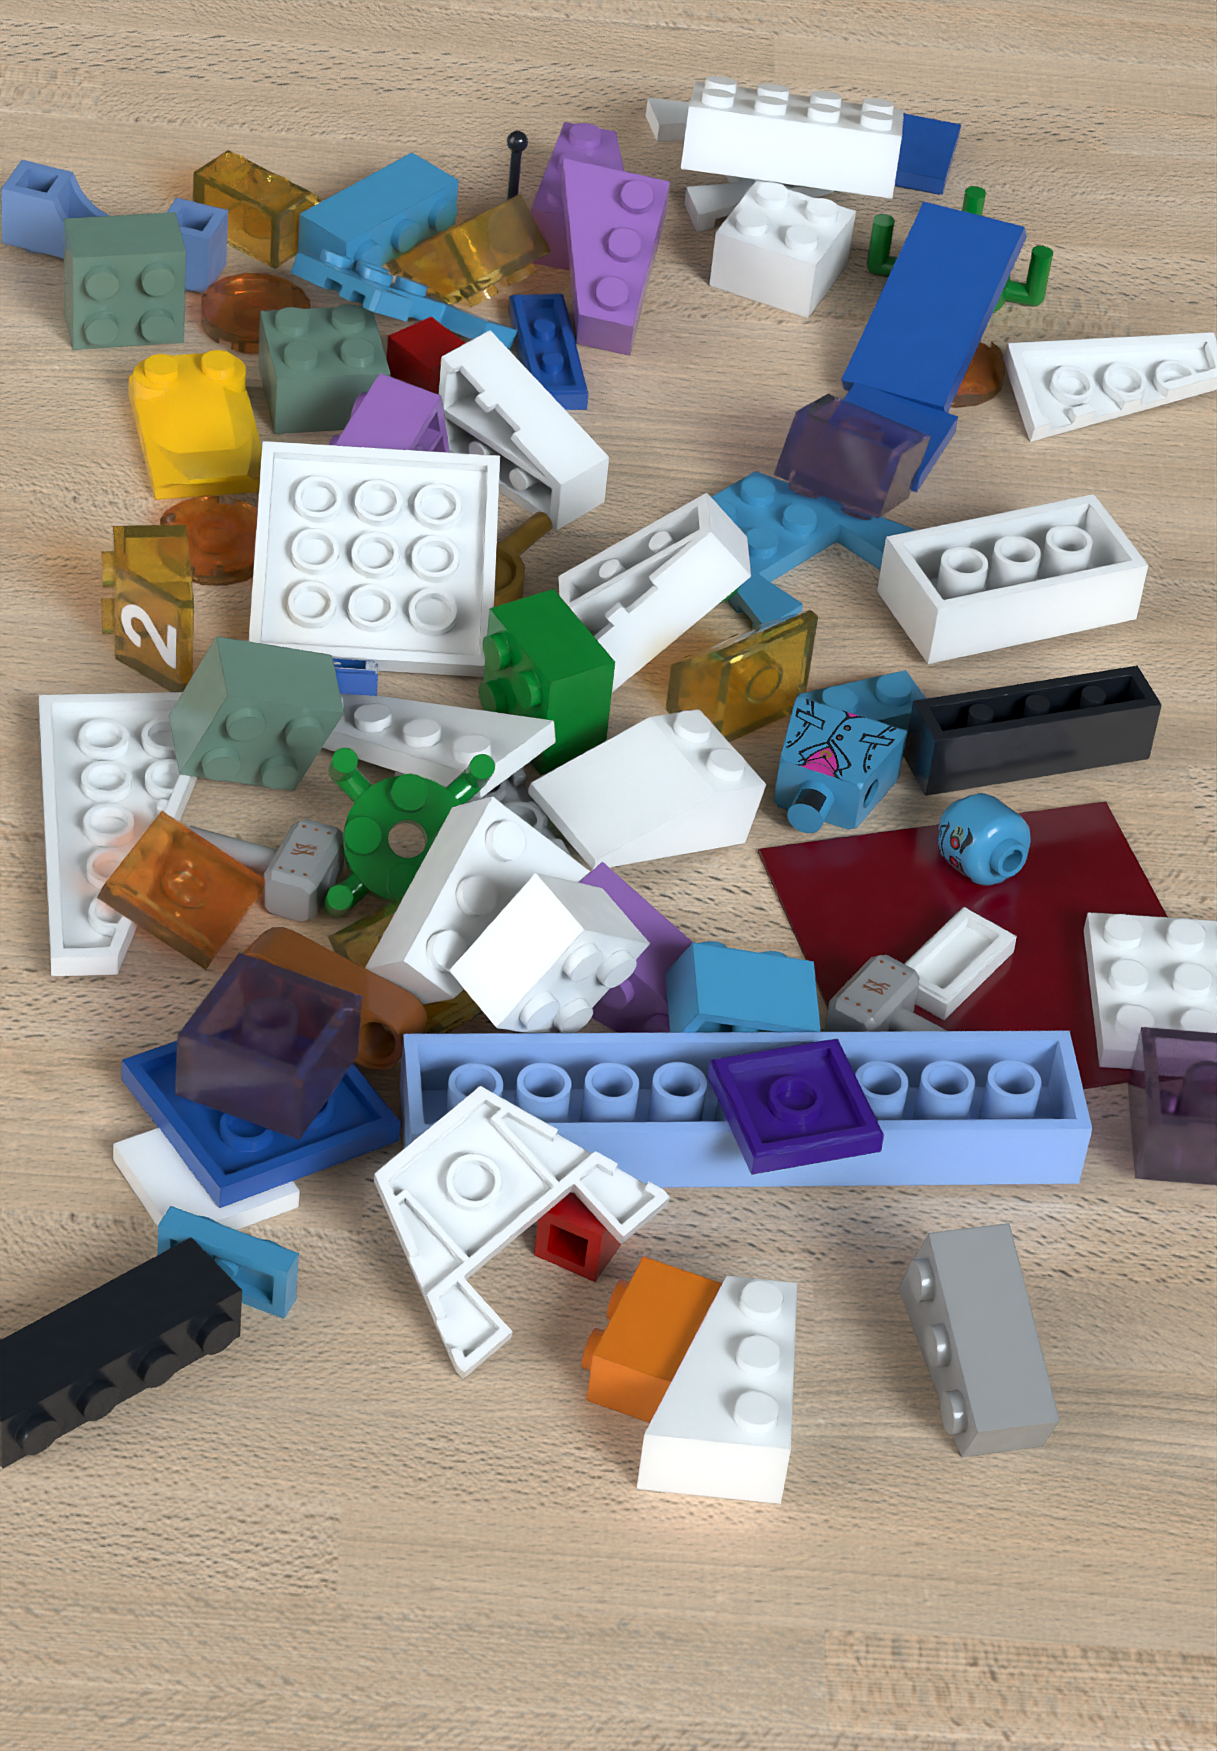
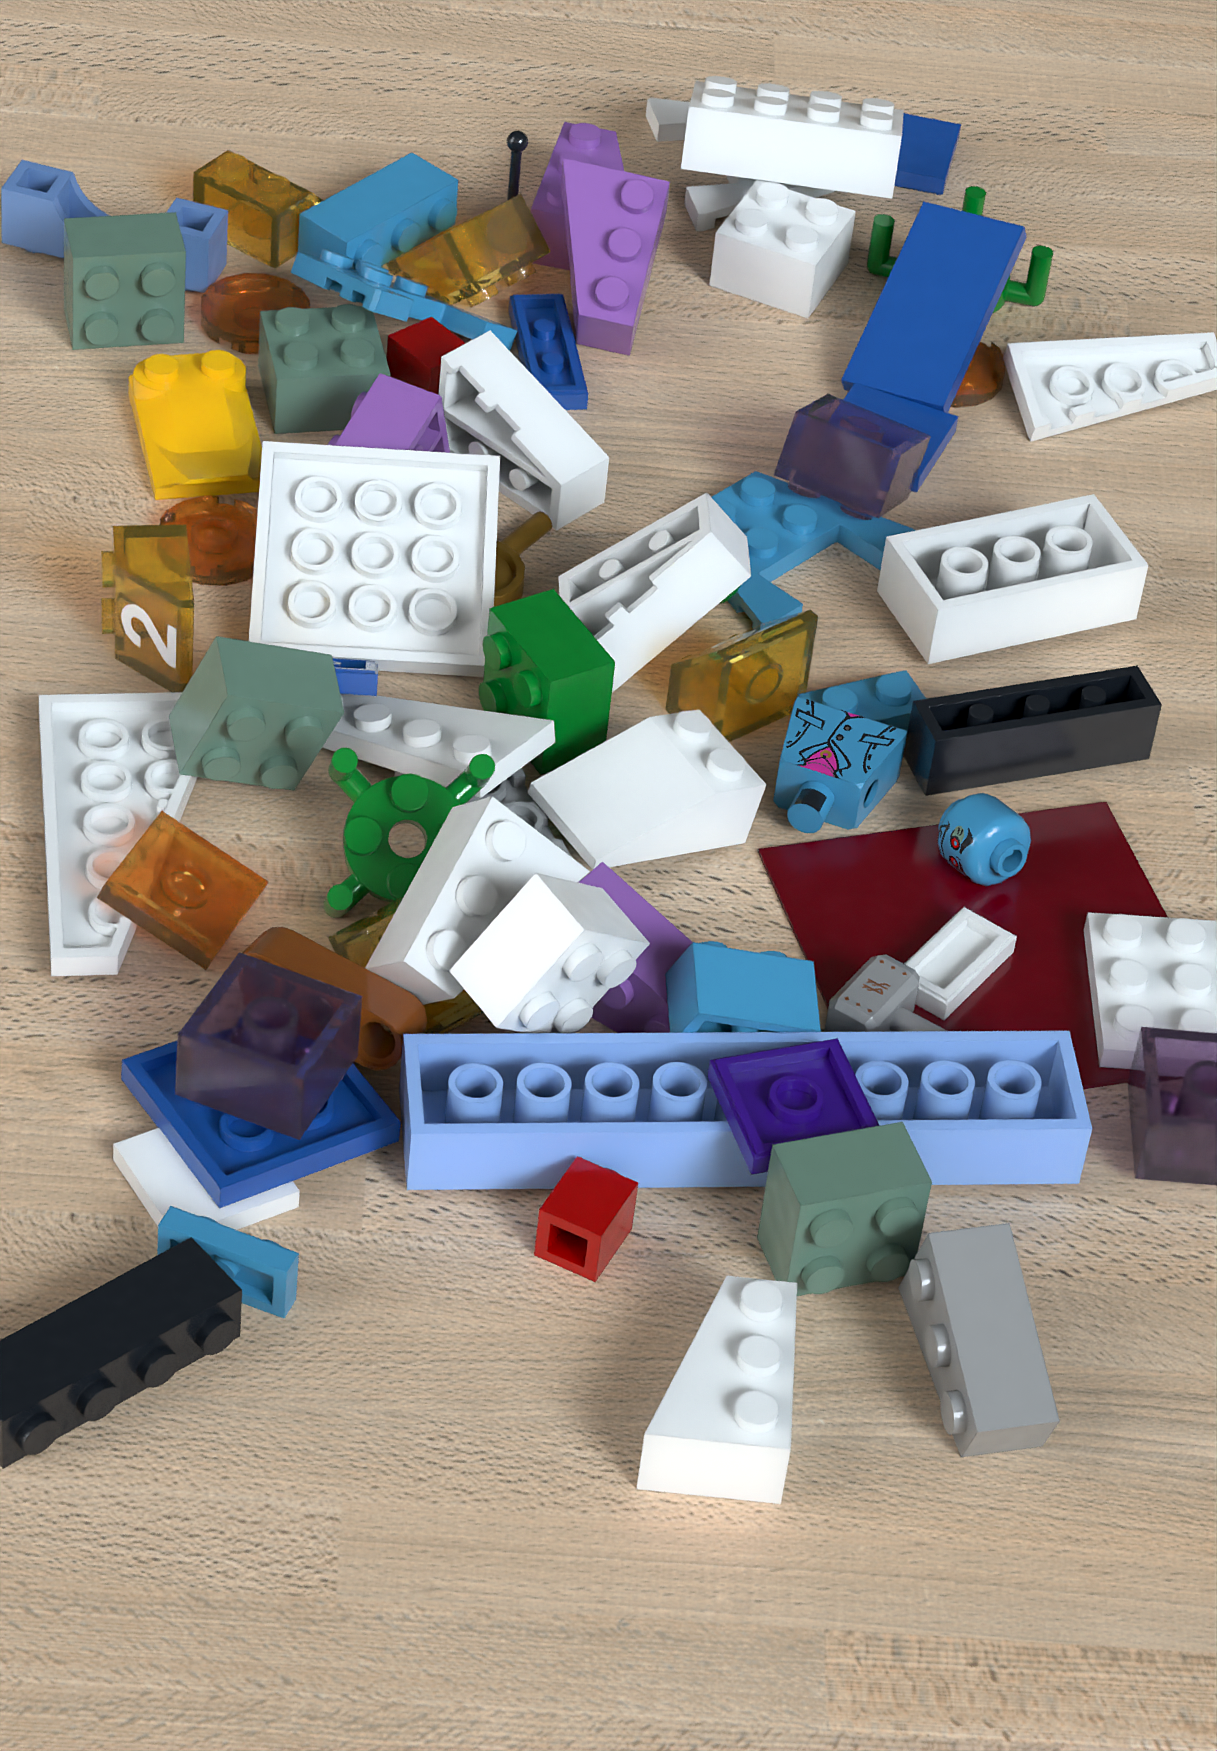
light grey piece [184,819,344,922] -> none
white wing [374,1086,670,1379] -> none
orange brick [581,1256,722,1423] -> none
none -> sand green brick [757,1122,932,1296]

